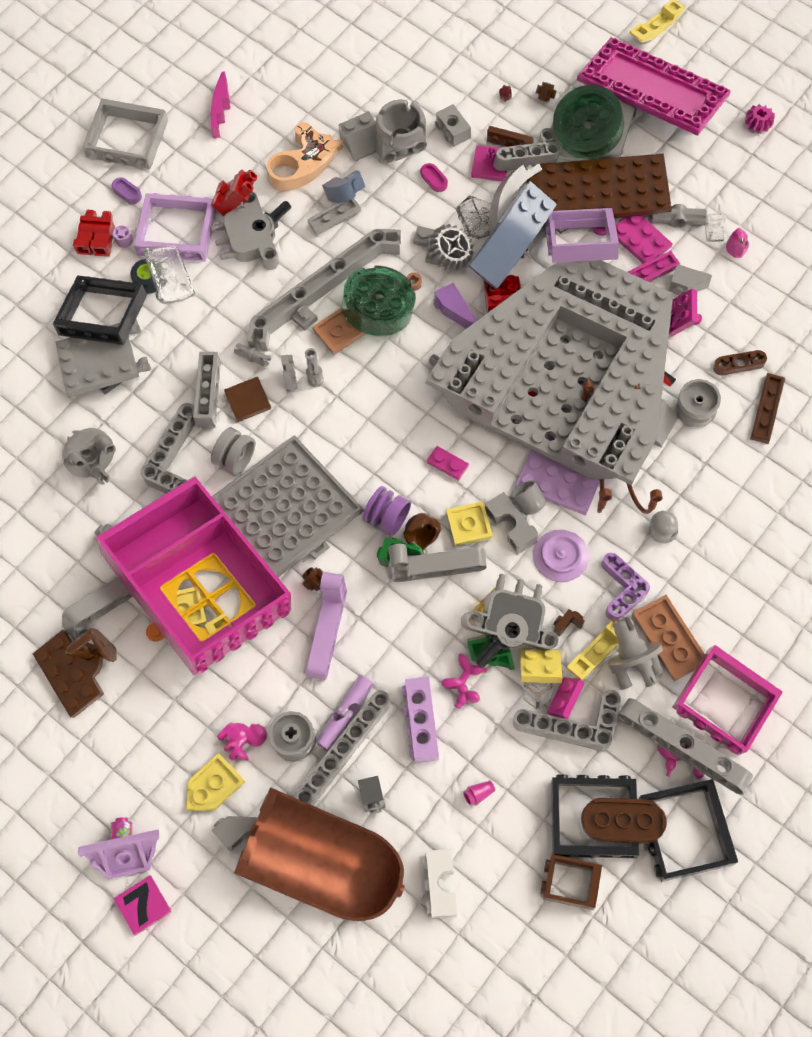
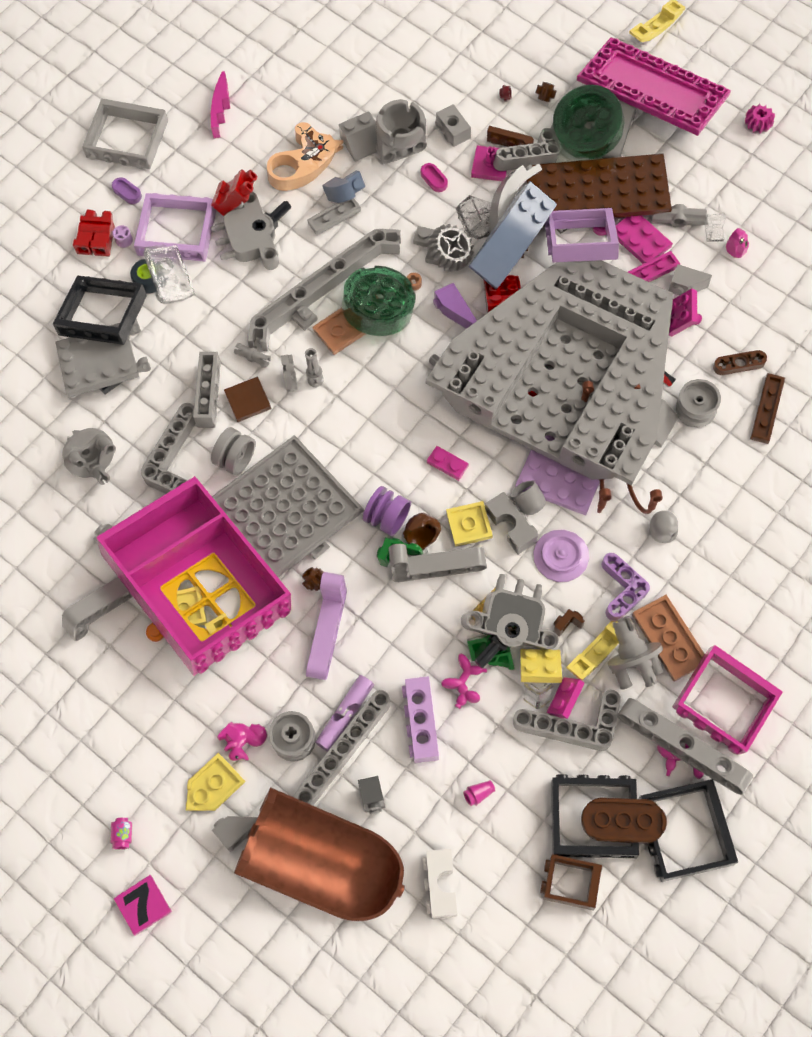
reddish brown plate [32,628,117,718] -> none
lavender wing [78,829,159,879] -> none

